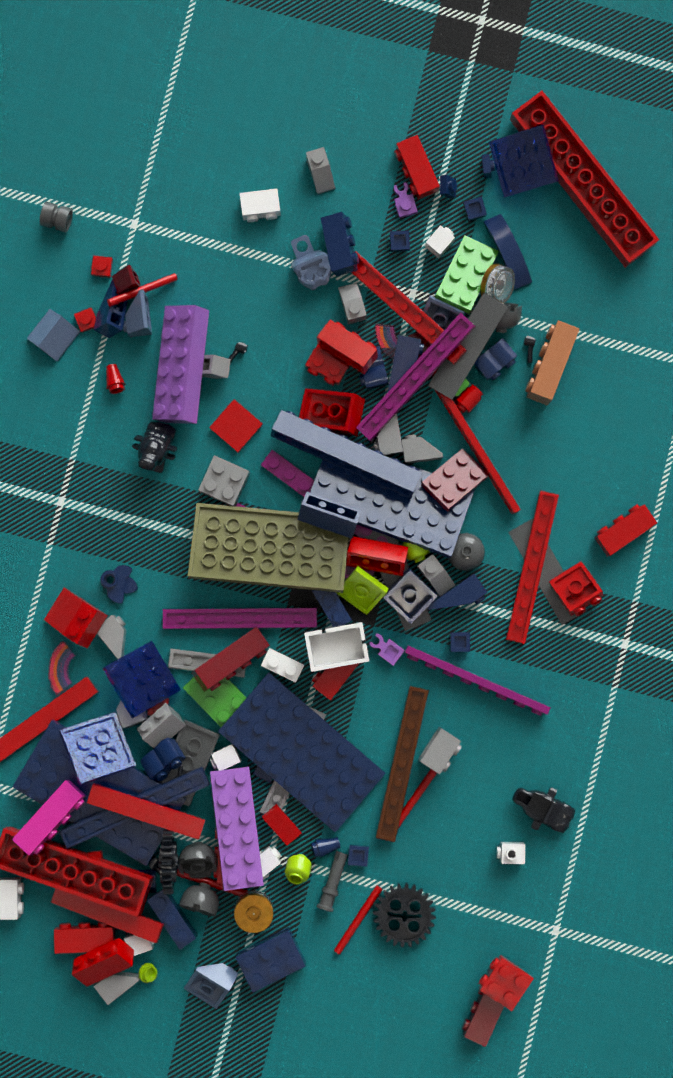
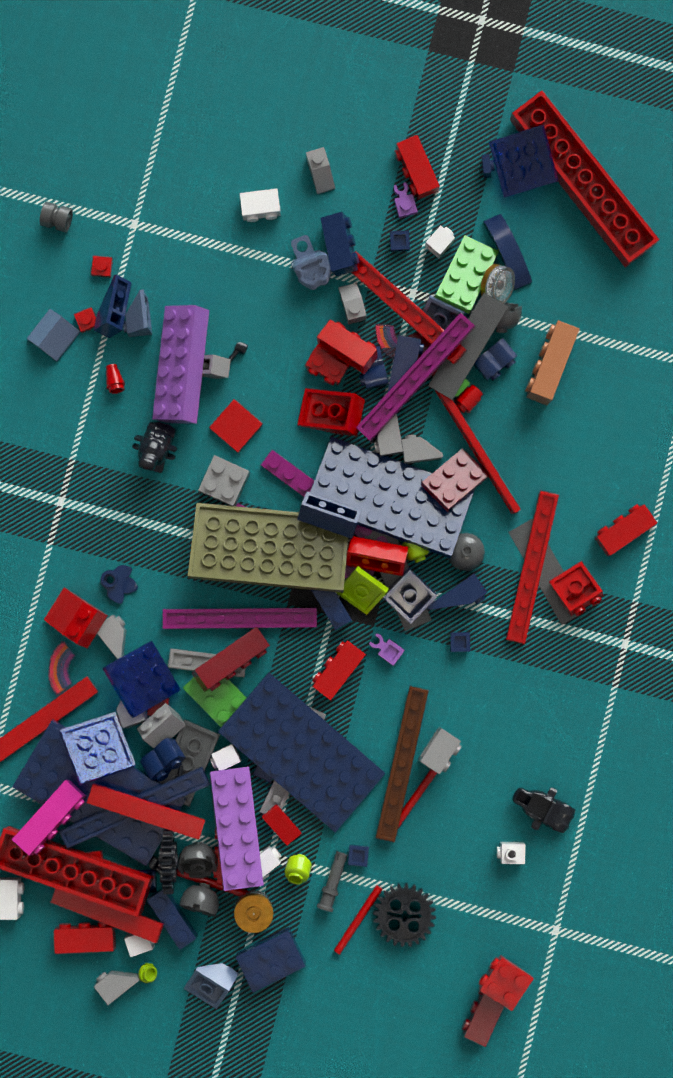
red brick [72,938,134,987] -> none
red bar [107,273,178,307] -> none
dark red slope [112,265,141,294] -> none
white brick [261,648,304,683] -> none
brick [271,410,422,499] -> none
white piece [304,622,369,672] -> none
dark blue cone [311,837,340,858] -> none
magenta plate [404,645,551,716] -> none
light grey slope [417,554,455,597] -> none
dark blue plate [440,175,457,199] -> none
dark blue plate [463,197,487,222] -> none
black hand [523,335,536,363] -> none

